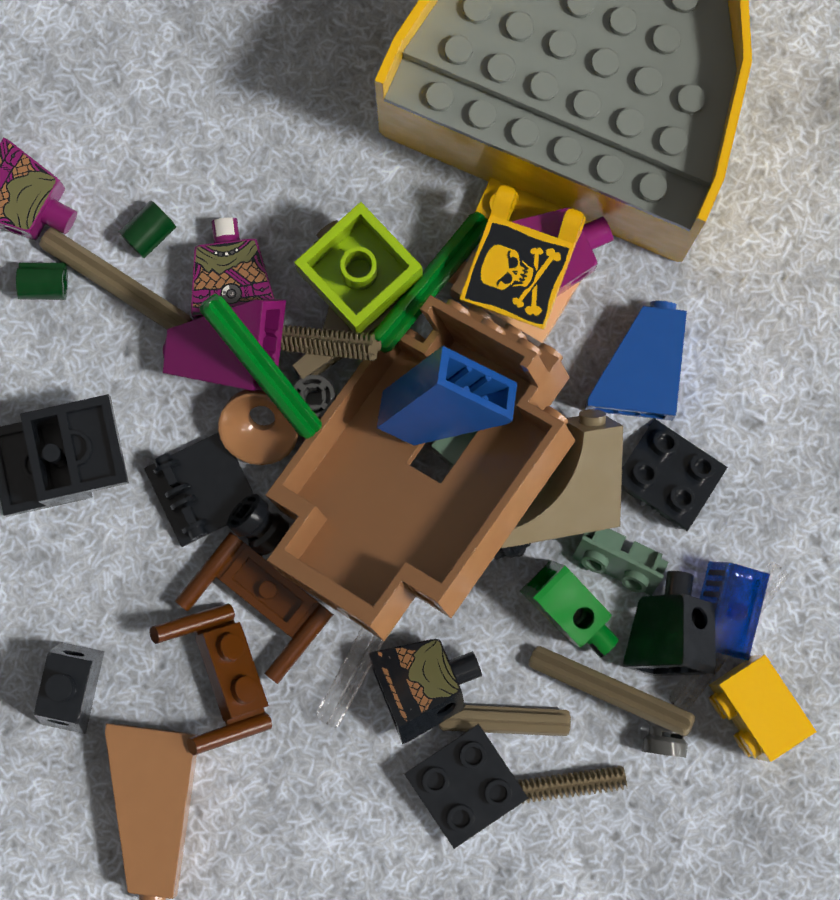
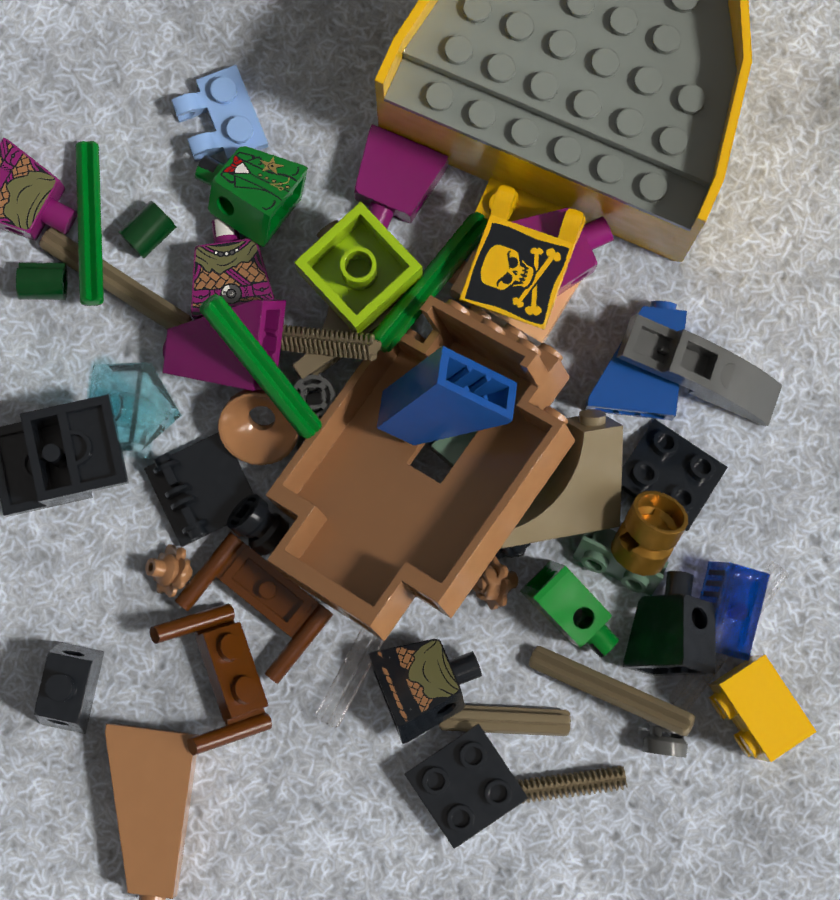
none -> green axle [75,141,104,306]
none -> clear light blue slope [89,362,182,459]
none -> medium nougat plant [145,544,193,597]
none -> light blue plate [172,65,268,162]
none -> green torso [195,146,308,247]
none -> magenta torso [354,124,449,229]
none -> medium nougat plant [472,556,518,610]
none -> pearl gold wheel [611,491,688,576]
none -> dark grey slope [617,314,782,426]

